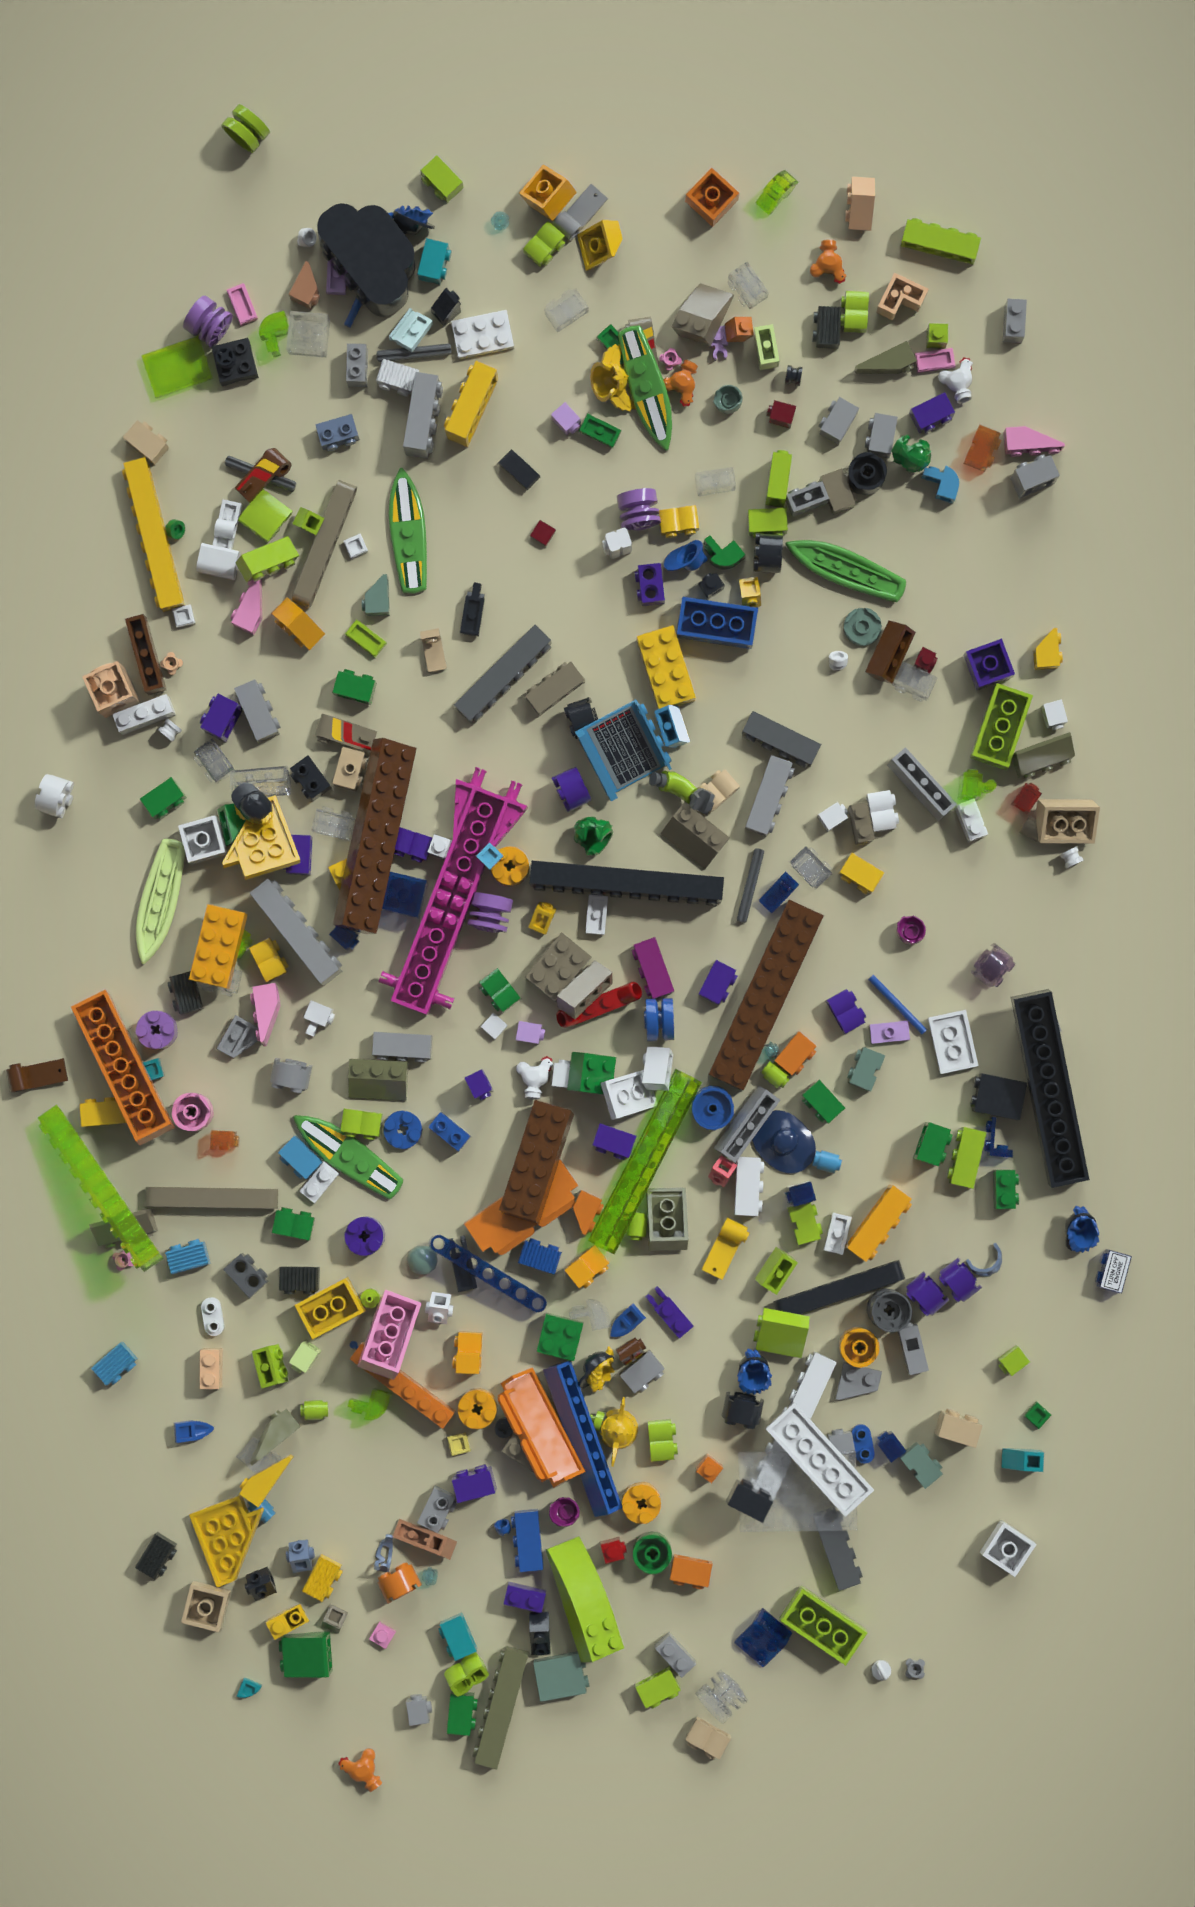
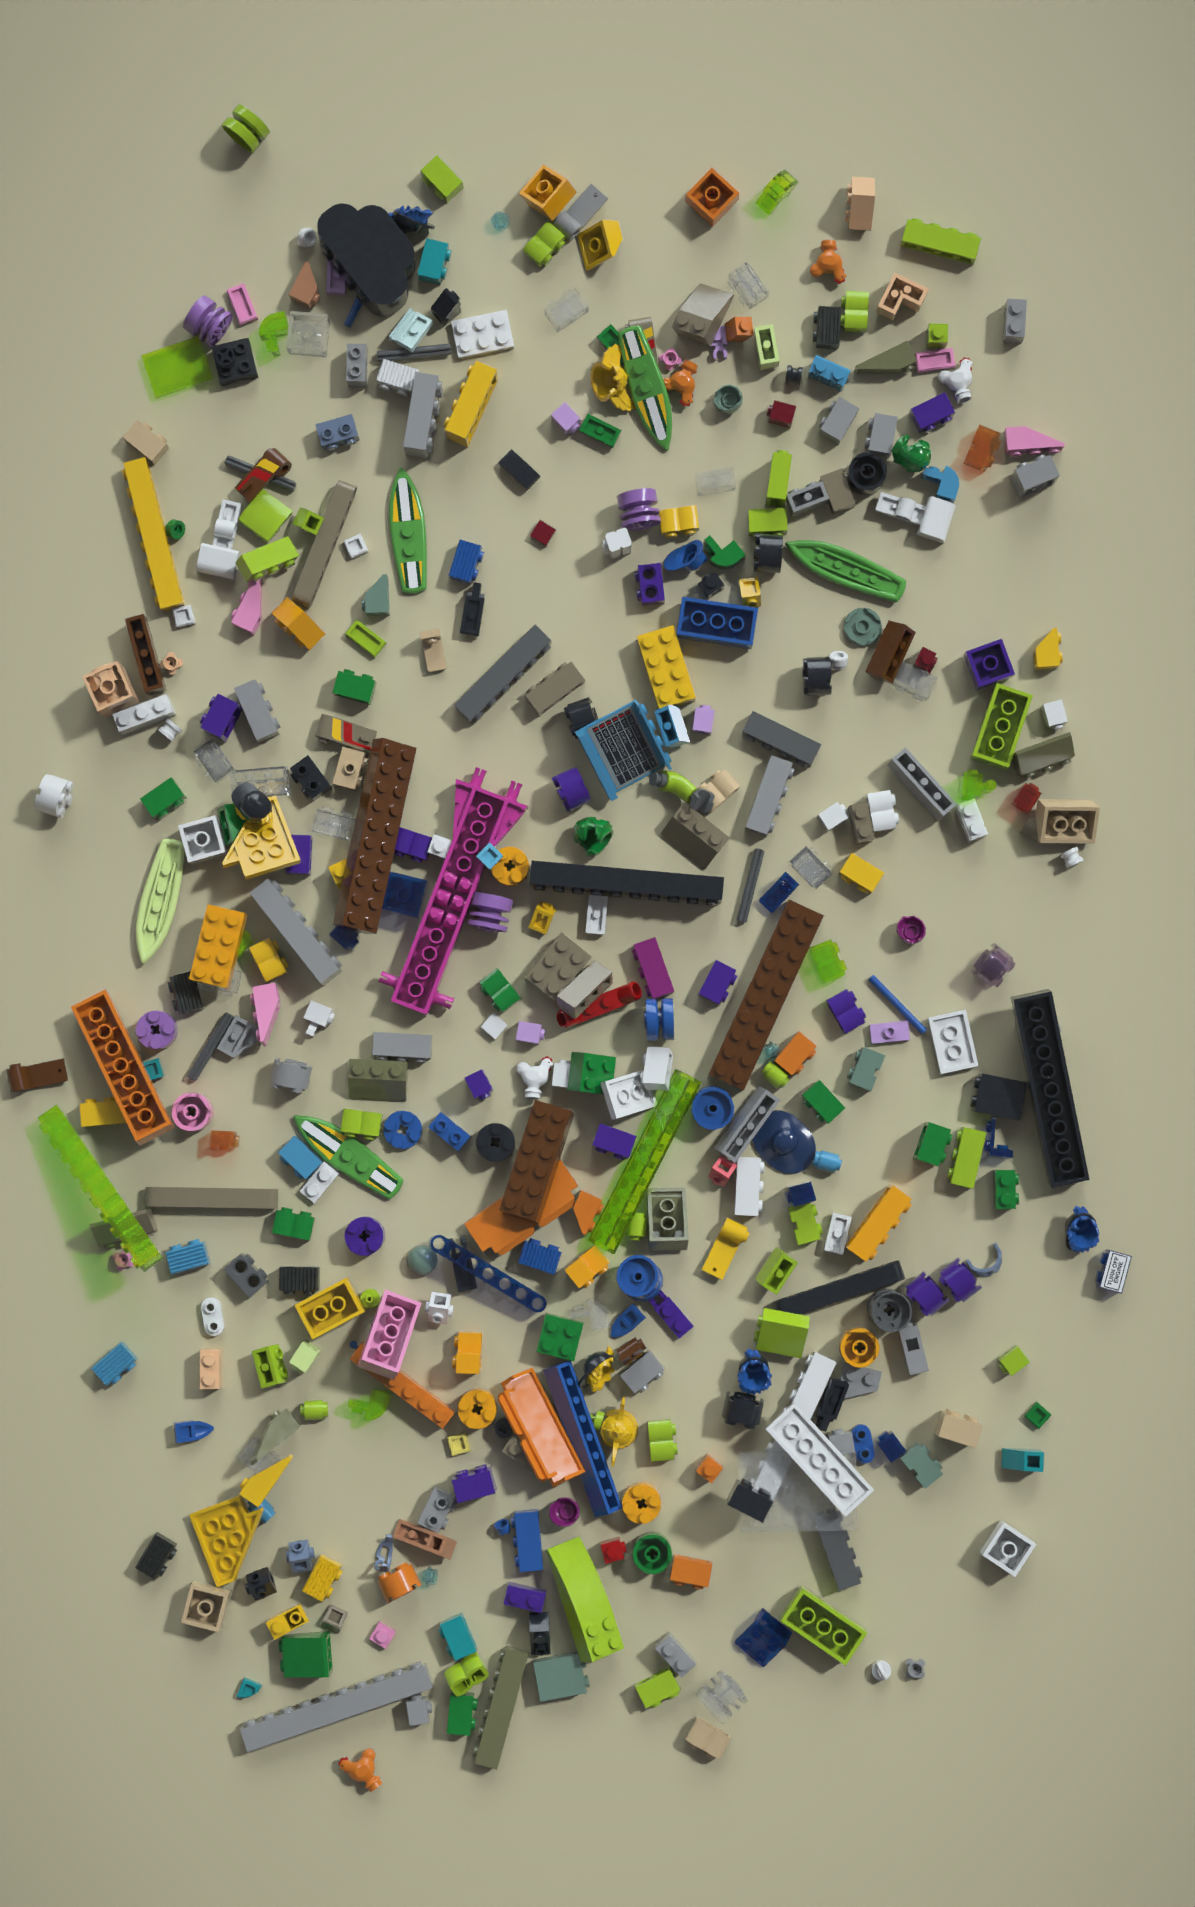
none -> dark grey axle [187,1012,234,1081]
none -> light grey brick [240,1661,434,1752]
none -> blue brick [448,539,484,585]
none -> black brick [476,1123,515,1162]
none -> blue wheel [617,1255,663,1302]
none -> lavender brick [692,705,715,735]
none -> black brick [802,657,832,696]
none -> dark azure brick [808,355,851,392]
none -> clear neon green brick [809,939,847,984]
none -> black hinge [816,1378,849,1432]
none -> white plate [874,492,956,544]

